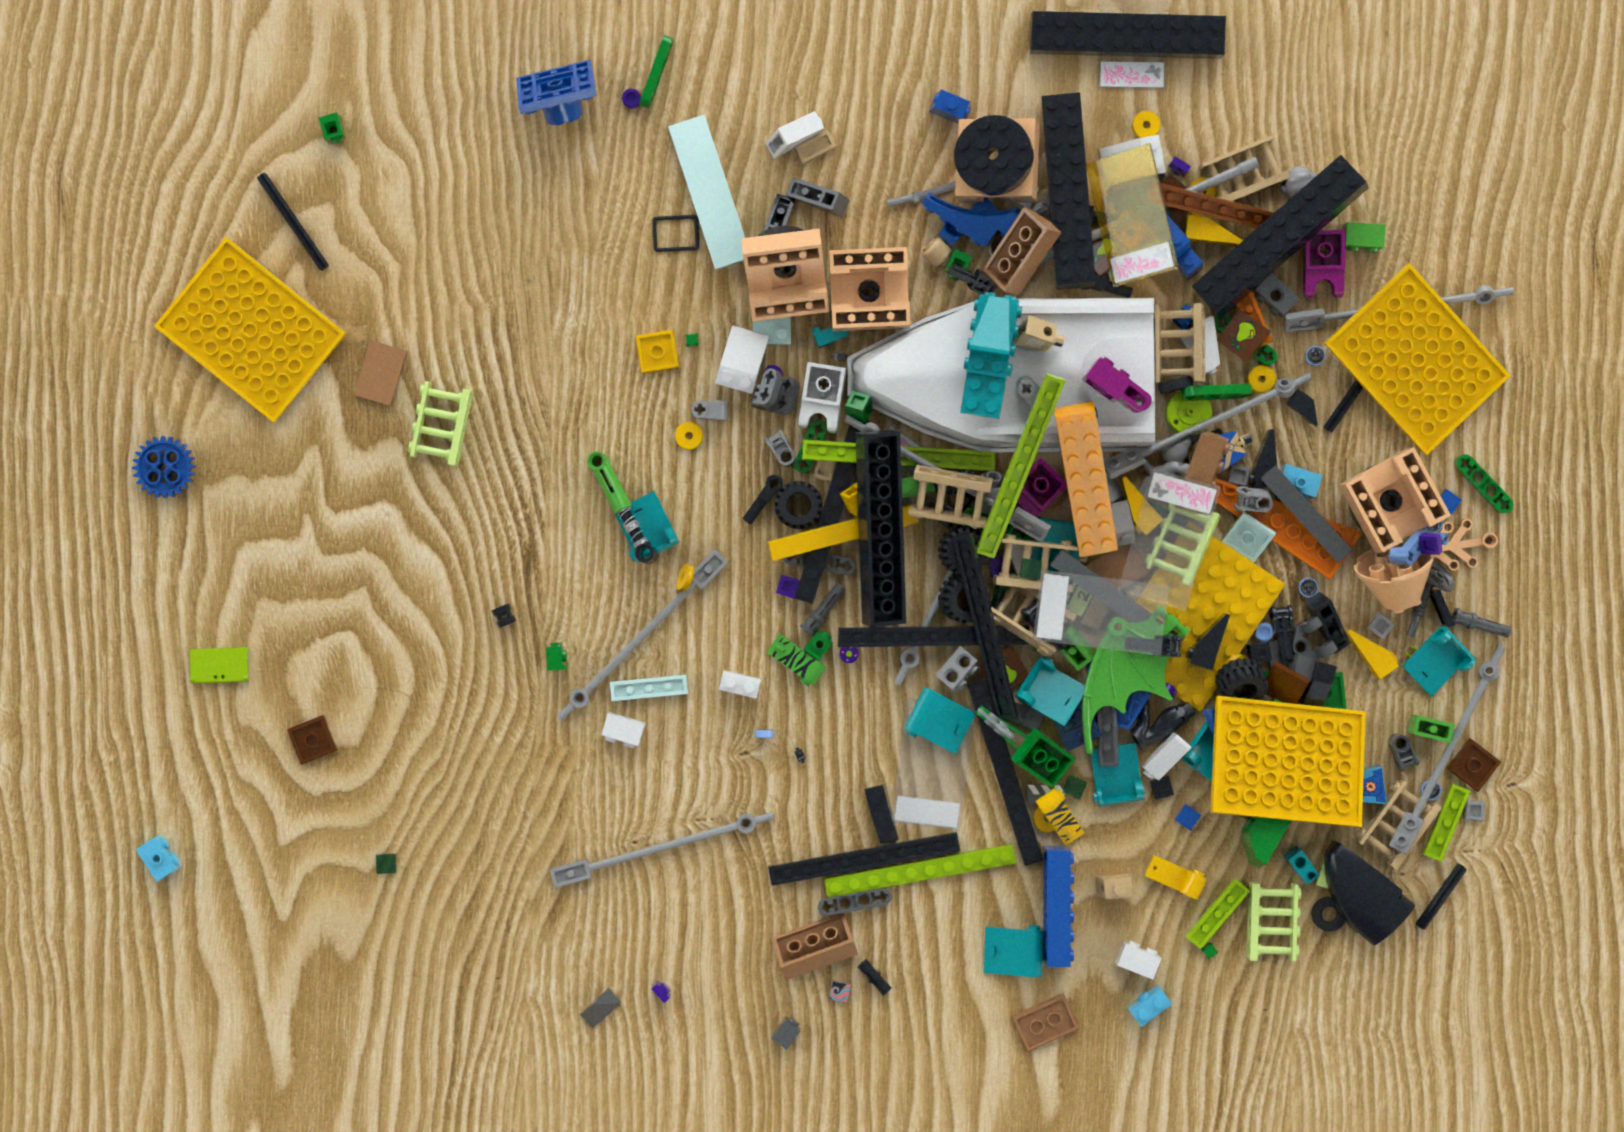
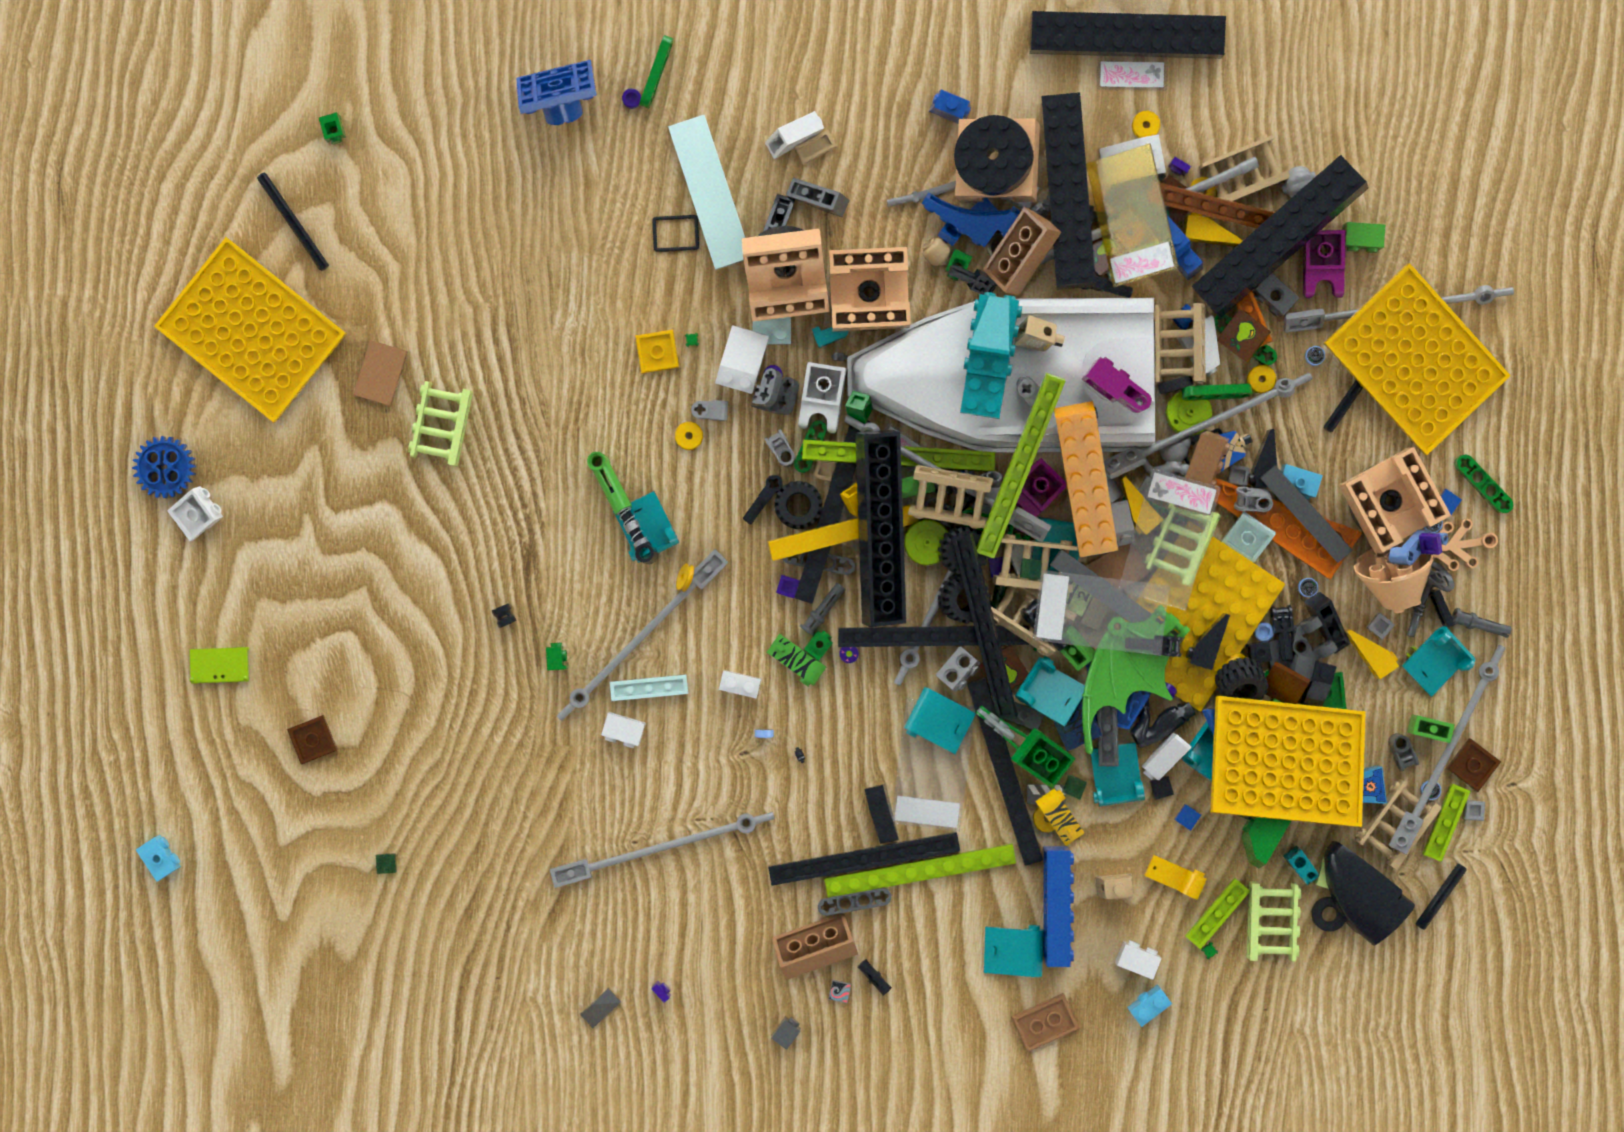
black slope [1286,389,1318,427] -> none
none -> white plate [167,486,223,541]
none -> lime wheel [904,519,948,565]

